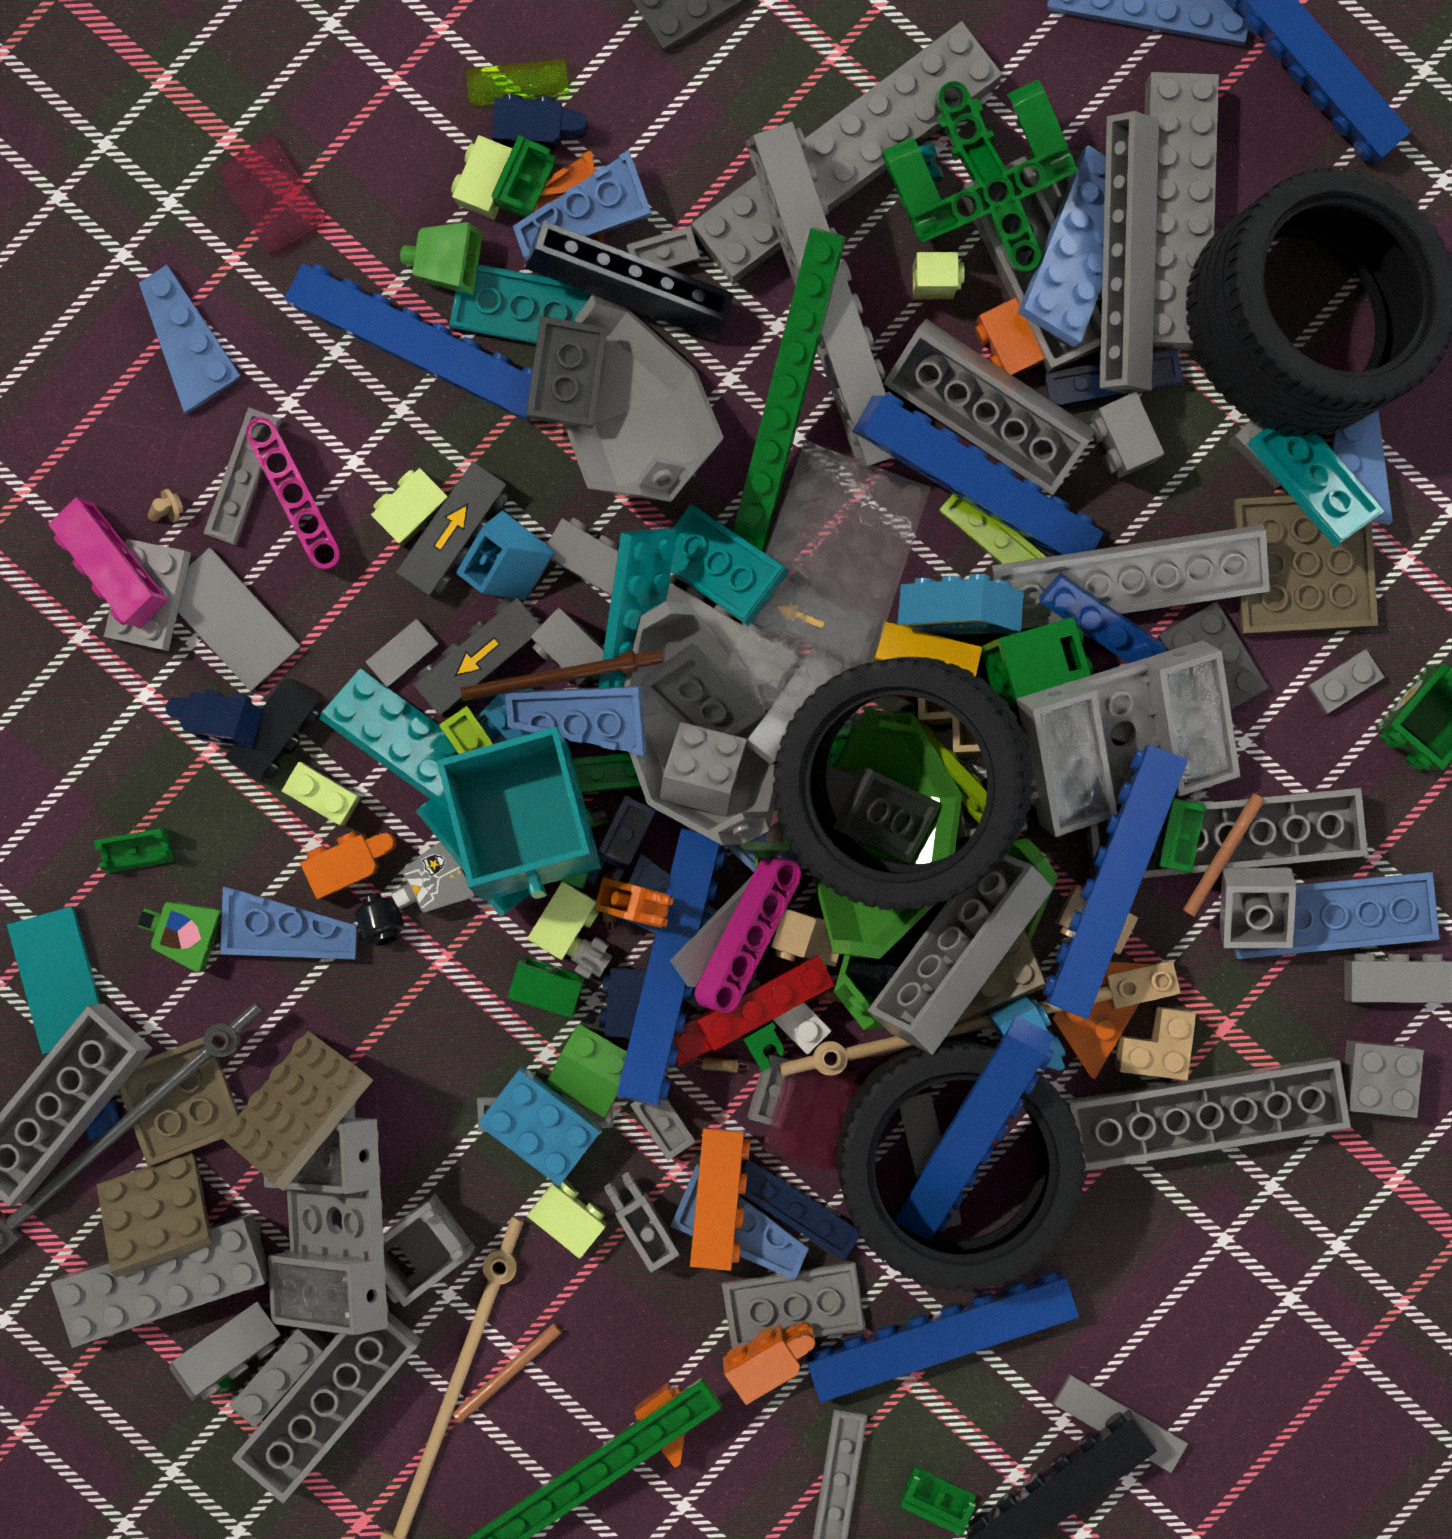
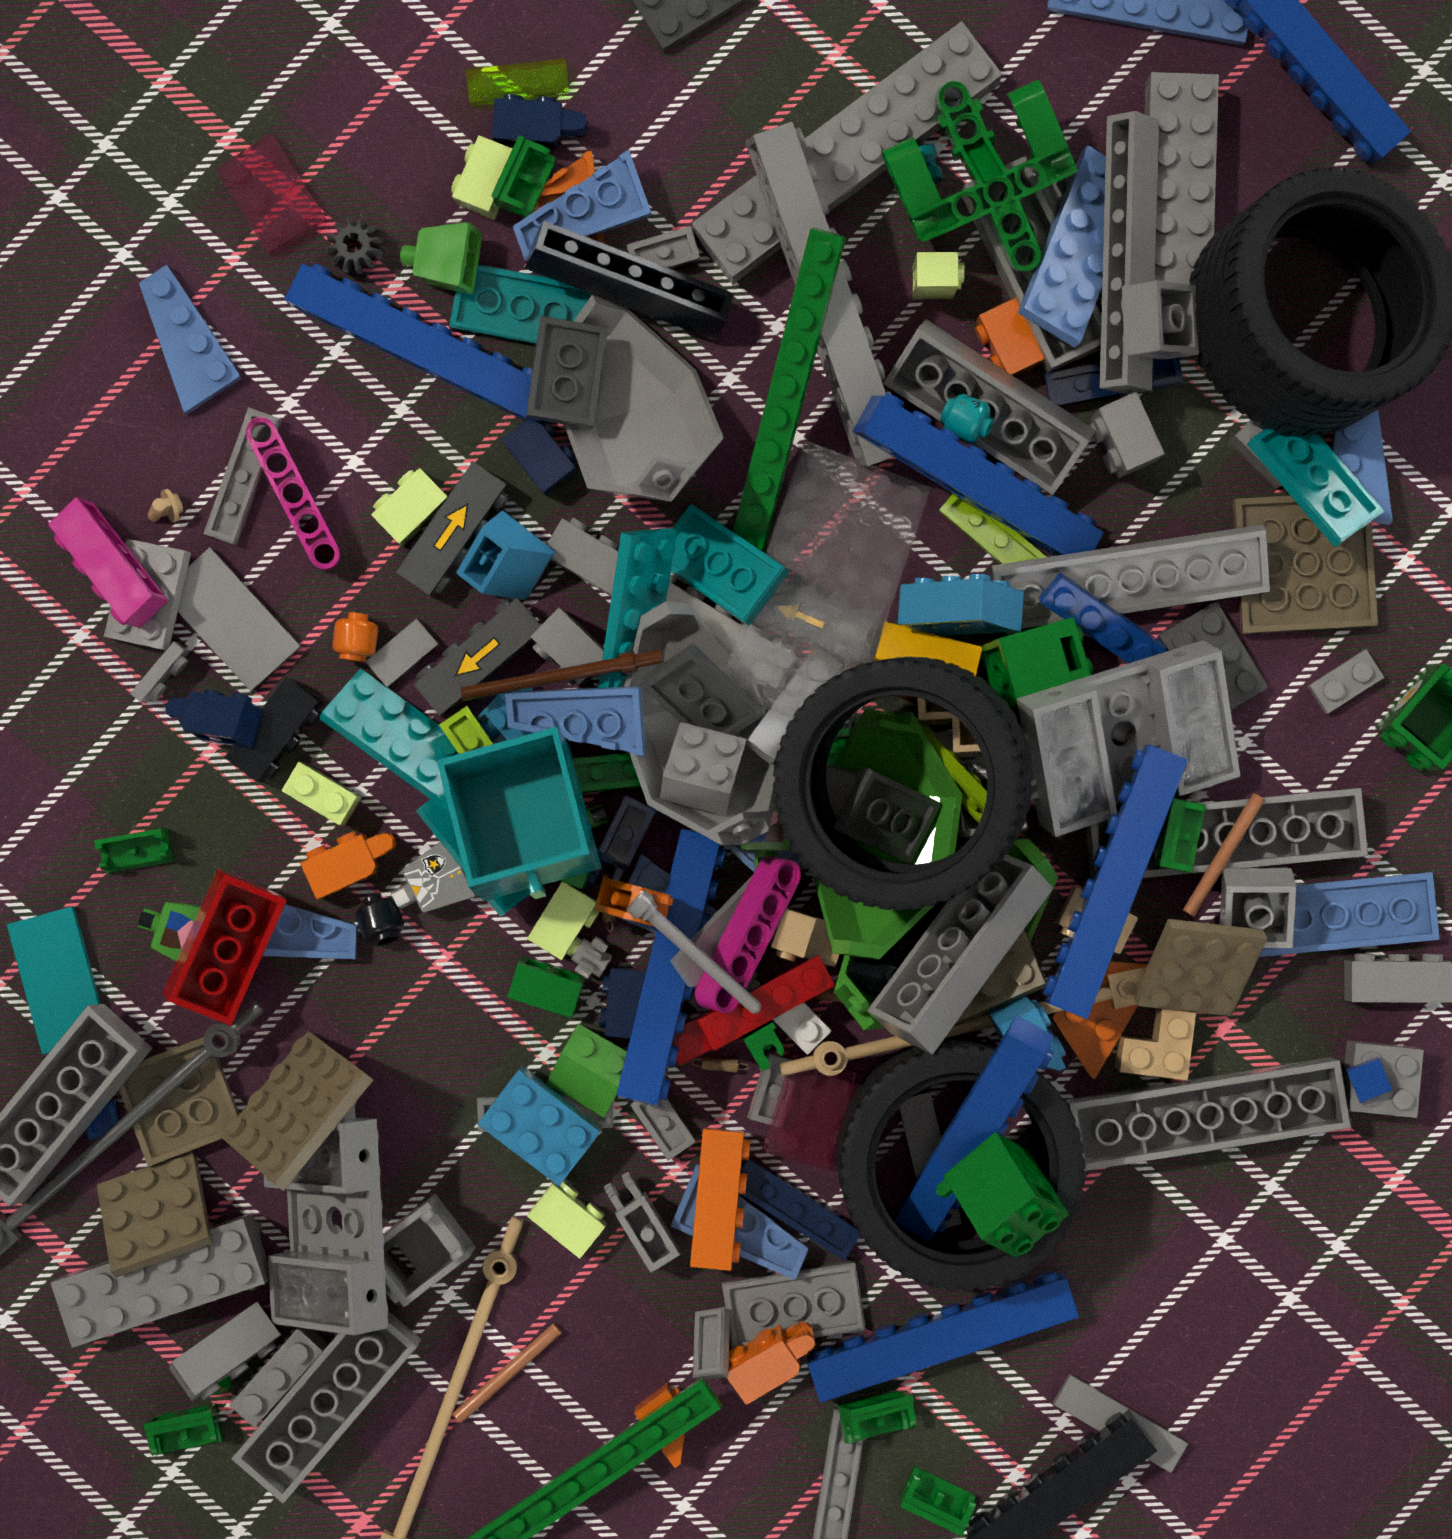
none -> light grey plate [130,642,190,703]
none -> green hinge [143,1403,224,1456]
none -> red brick [162,869,287,1026]
none -> dark grey gear [326,217,384,275]
none -> orange head [332,612,379,662]
none -> dark blue brick [501,418,577,496]
none -> light grey piece [626,889,762,1014]
none -> light grey tile [693,1307,730,1380]
none -> green hinge [838,1390,916,1444]
none -> green container [936,1132,1069,1258]
none -> teal head [940,394,994,444]
none -> light grey brick [1121,280,1199,359]
none -> dark tan plate [1134,919,1267,1016]
none -> blue tile [1346,1057,1393,1103]

